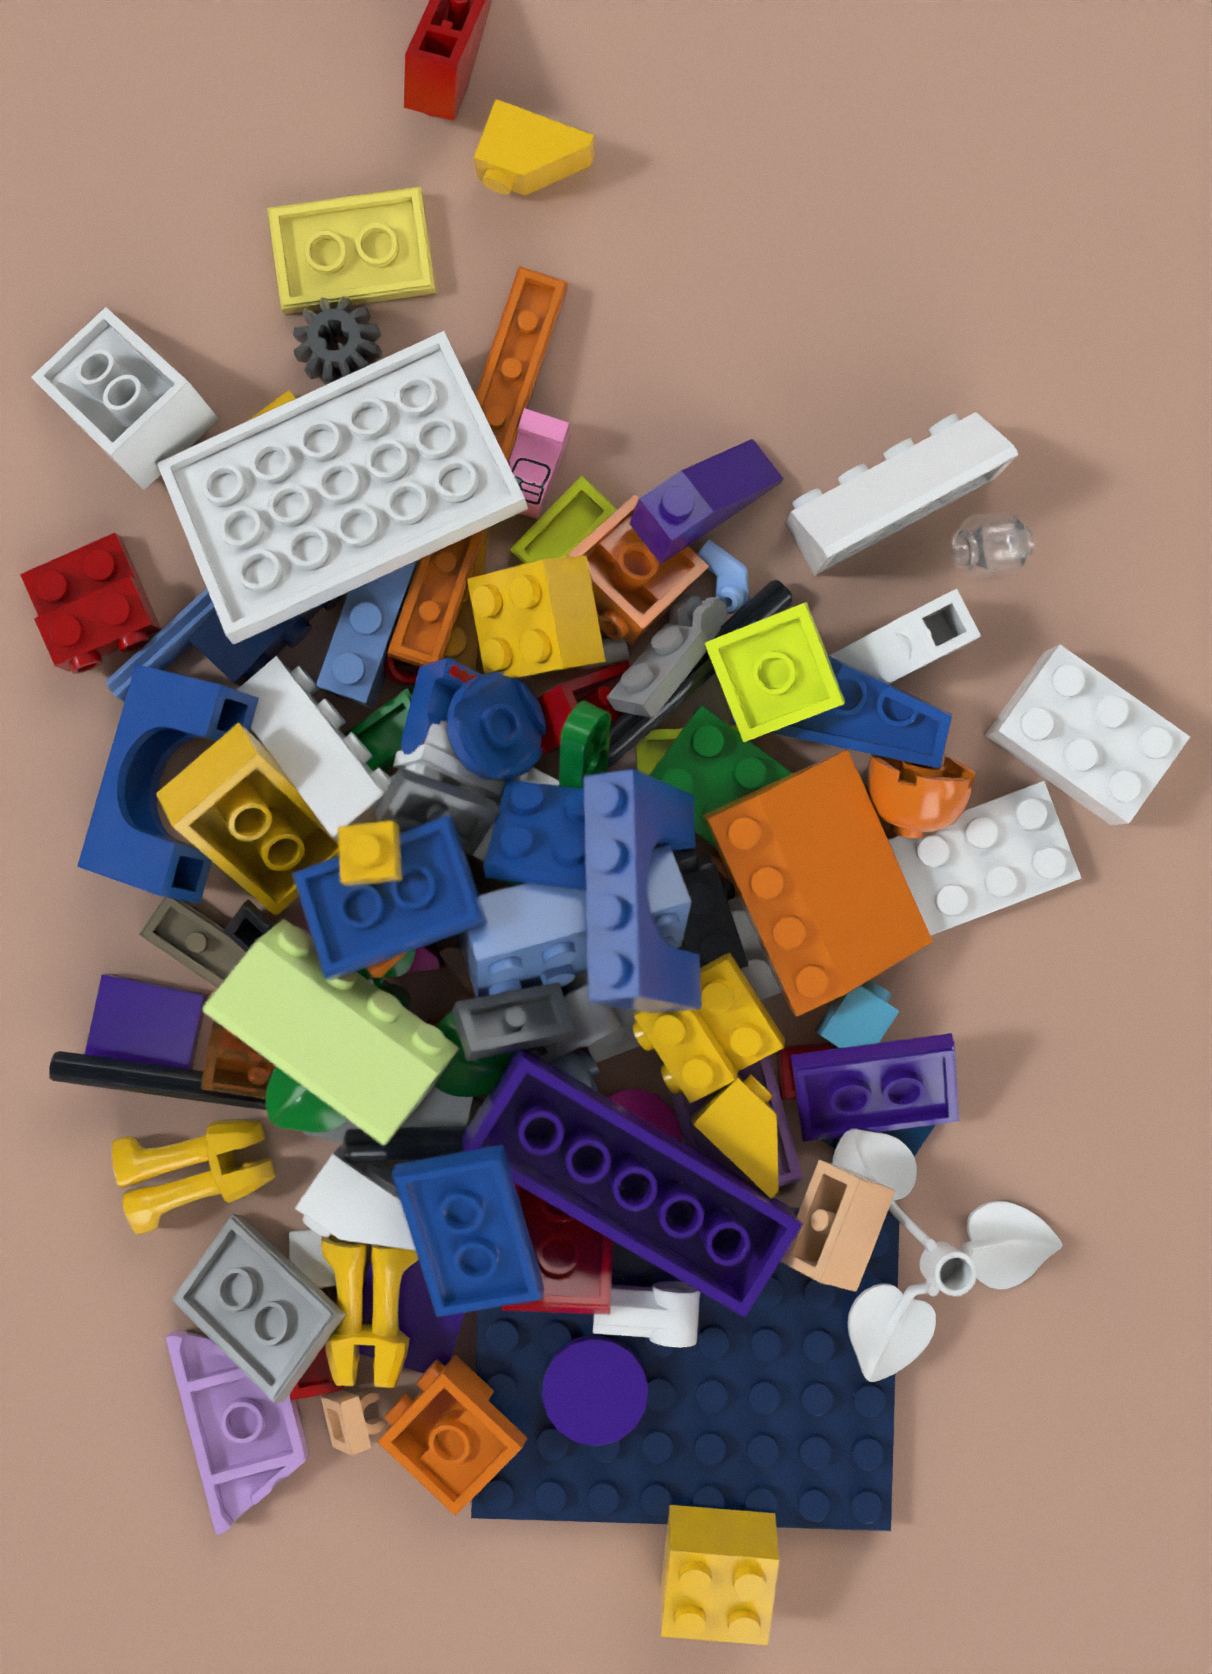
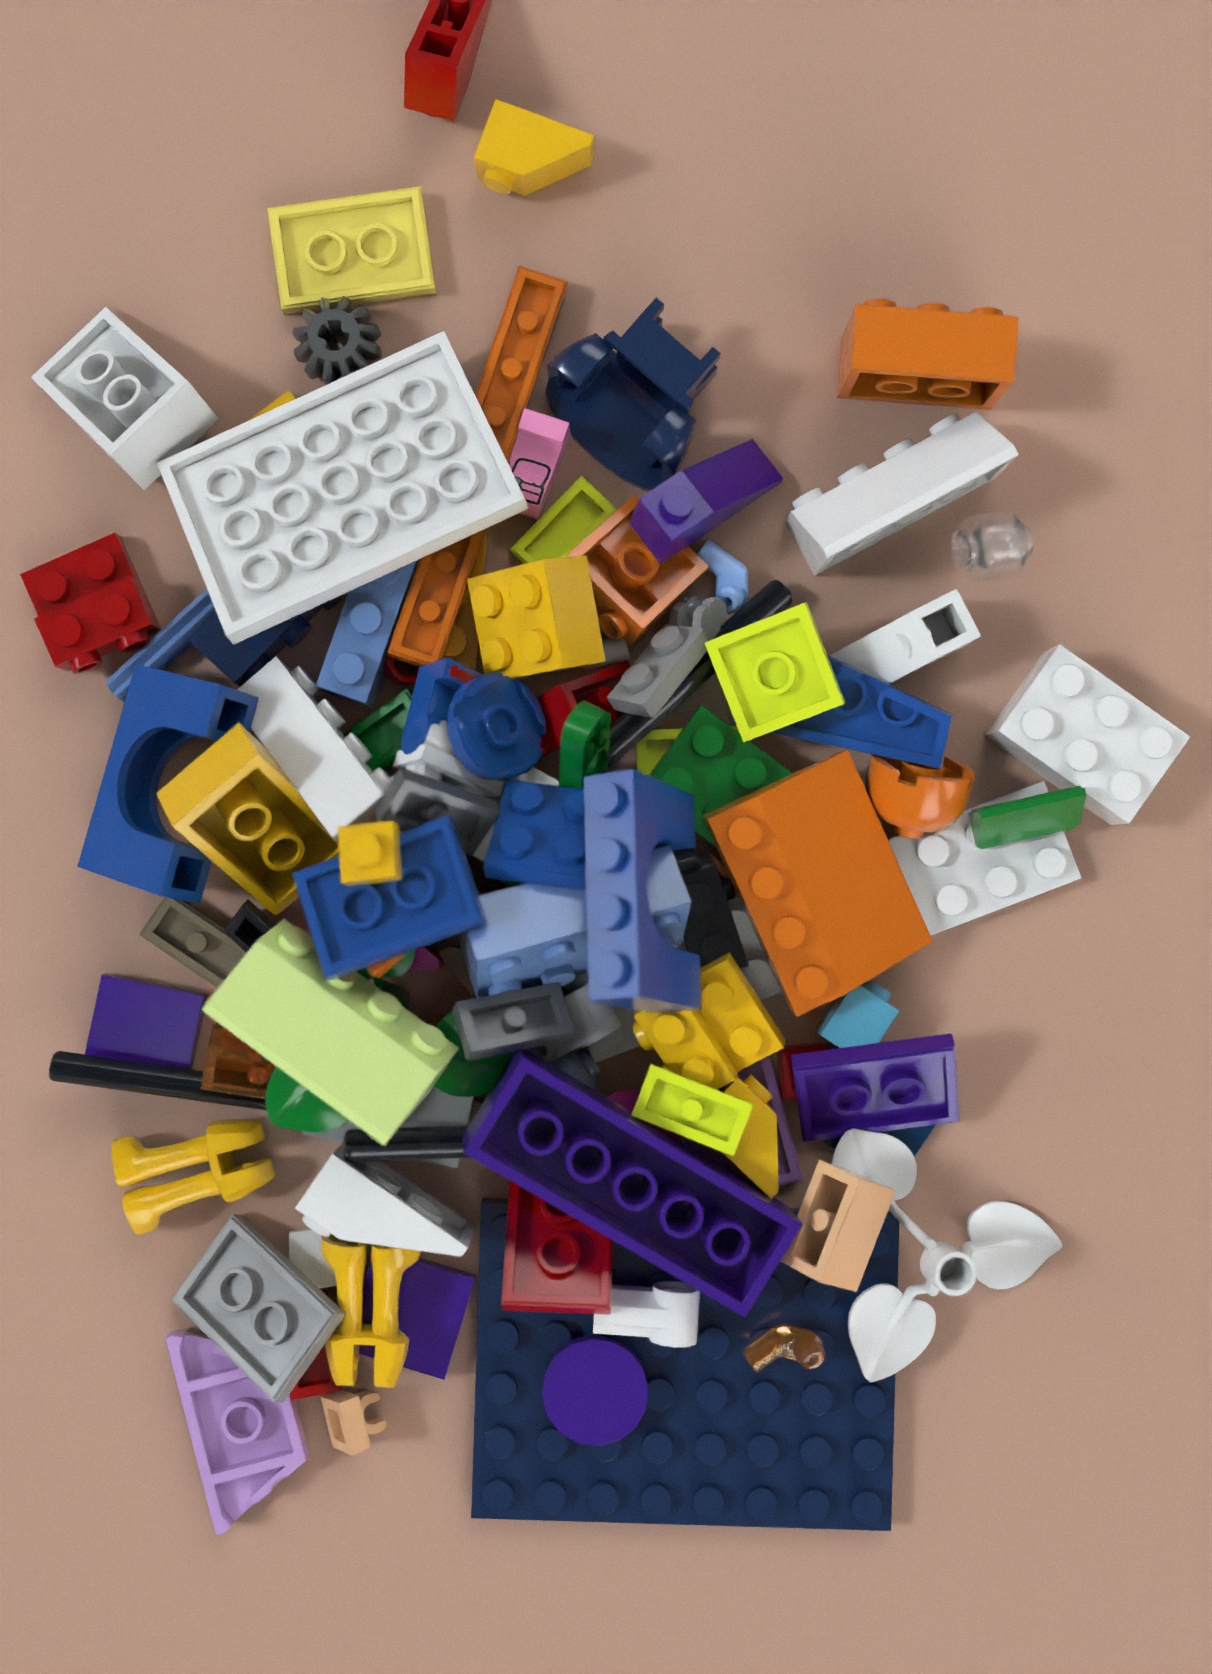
orange plate [377,1354,528,1516] -> none
blue tile [392,1145,545,1317] -> none
yellow brick [661,1505,779,1645] -> none
none -> dark blue piece [545,297,721,491]
none -> neon yellow plate [631,1064,753,1156]
none -> clear orange arm [742,1324,825,1373]
none -> orange brick [837,299,1019,410]
none -> green slope [968,786,1087,849]

